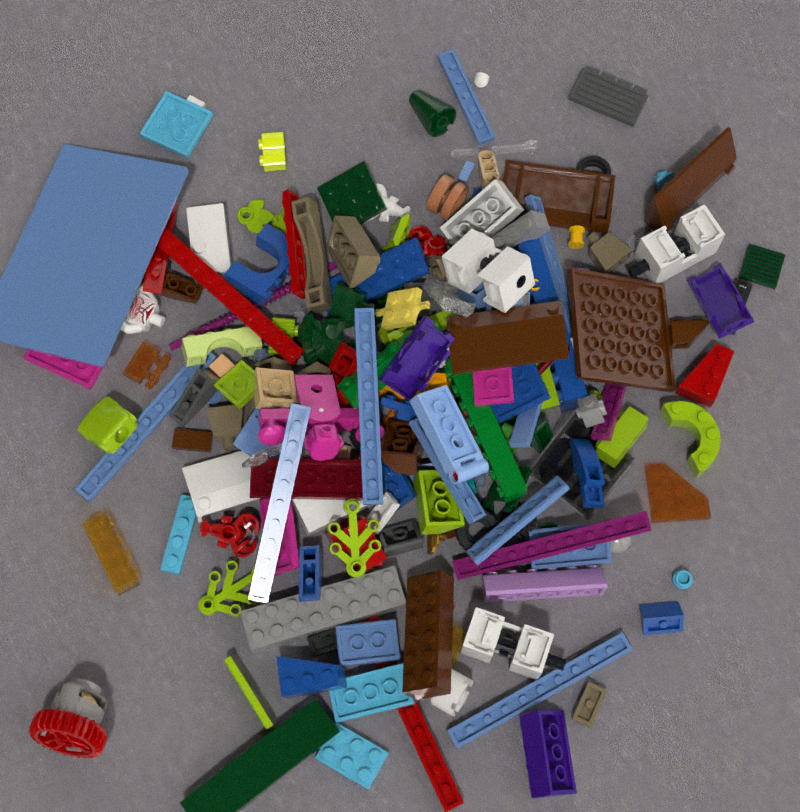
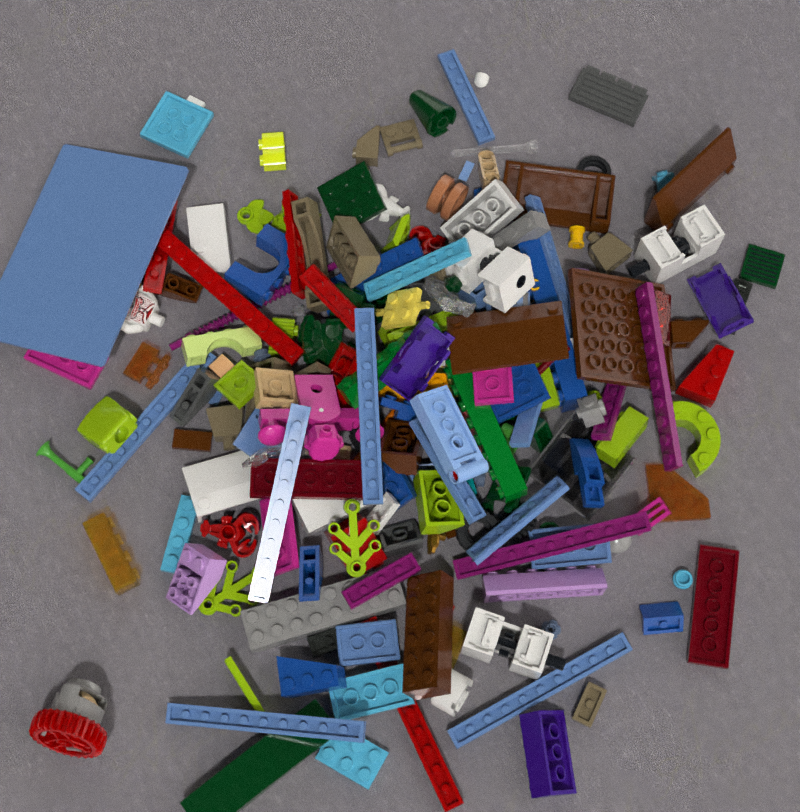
none -> bright green piece [36,441,94,484]
none -> medium blue plate [165,703,366,743]
none -> lavender slope [166,543,227,615]
none -> red plate [299,264,357,333]
none -> magenta tile [341,552,421,610]
none -> dark tan slope [352,125,380,167]
none -> medium azure tile [363,237,472,302]
none -> dark tan plate [380,119,423,157]
none -> dark green plate [444,275,462,293]
none -> sand blue plate [541,620,561,639]
none -> magenta plate [635,282,683,472]
none -> dark pink tile [637,497,672,536]
none -> clear red tile [654,290,671,348]
none -> dark red plate [687,544,740,669]

